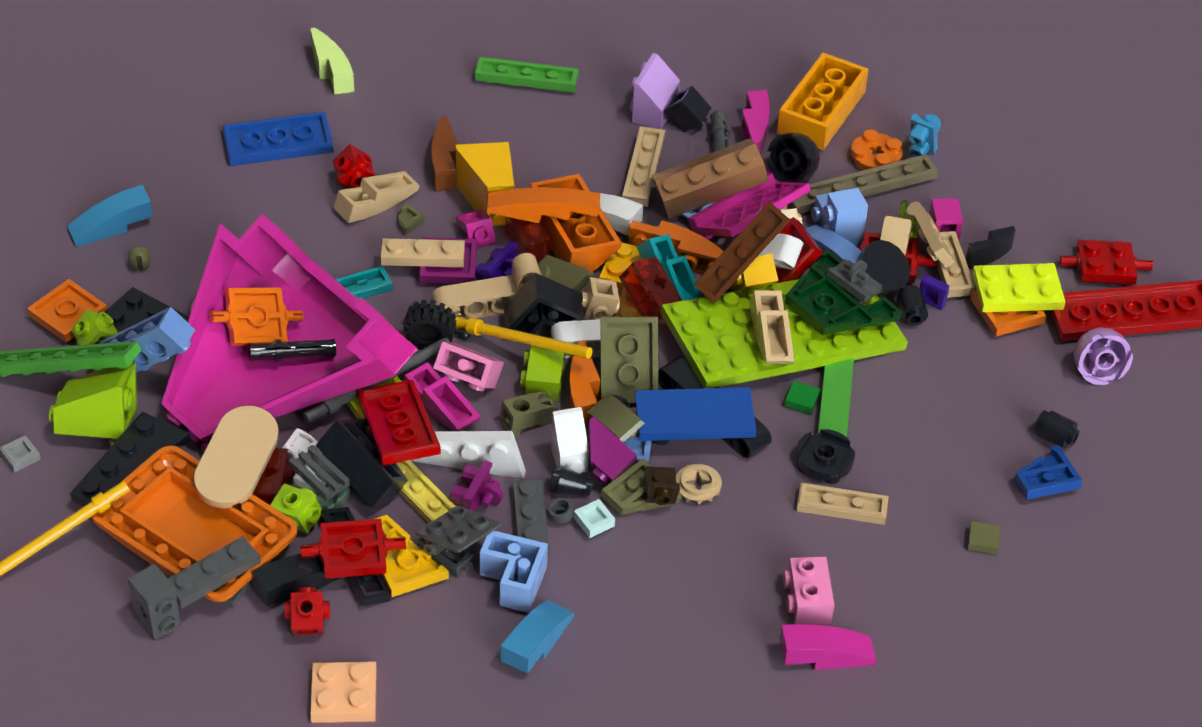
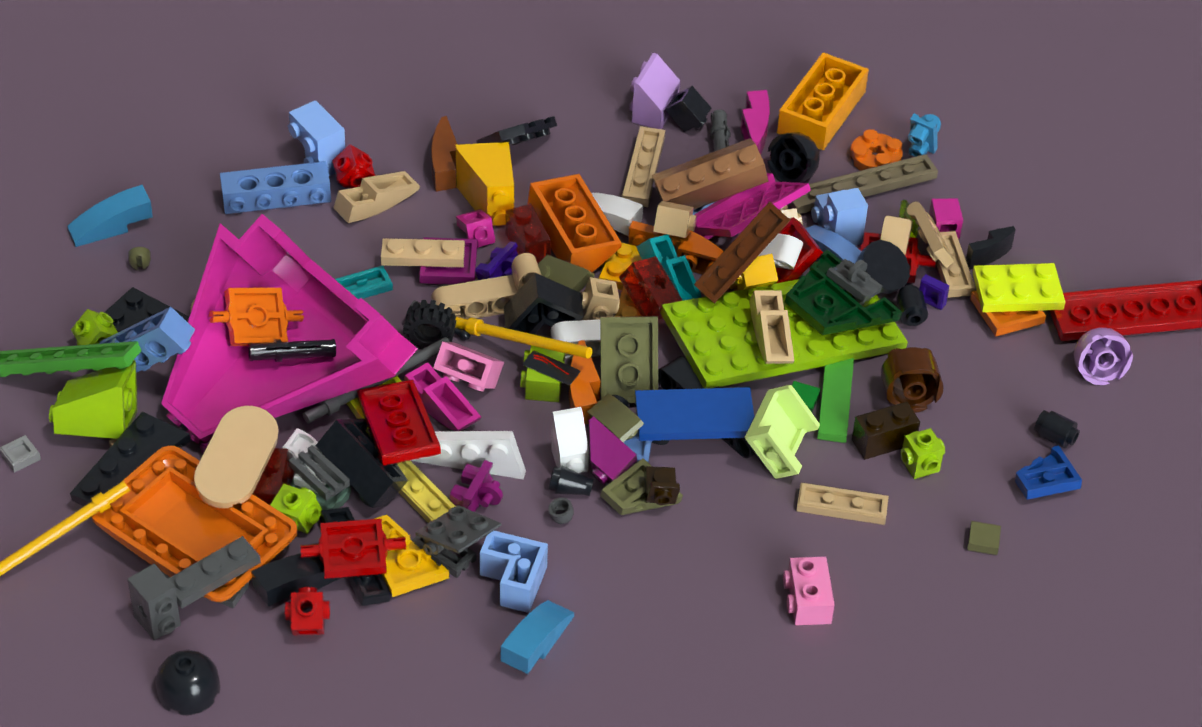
orange plate [27,279,108,343] -> none
blue tile [222,112,334,166] -> none
yellowish green slope [310,28,354,94] -> none
light nougat plate [311,662,377,723] -> none
olive tile [398,203,425,235] -> none
bright green plate [475,57,579,93] -> none
orange slope [486,187,600,223] -> none
olive leg [499,391,559,437] -> none
dark grey plate [513,479,549,555] -> none
light aqua plate [574,499,615,538] -> none
tan gear [676,464,722,505] -> none
dark pink slope [780,624,876,670] -> none
black plate [796,429,855,484] -> none
red plate [1060,240,1153,285] -> none
none -> black cylinder [155,650,221,716]
none -> medium blue brick [220,161,331,214]
none -> light blue brick [288,100,345,176]
none -> black plate [476,116,557,146]
none -> black sticker [523,351,580,385]
none -> tan brick [653,201,697,238]
none -> yellowish green panel [745,385,820,479]
none -> dark brown brick [852,402,920,460]
none -> reddish brown brick [881,347,944,413]
none -> lime brick [900,428,945,479]

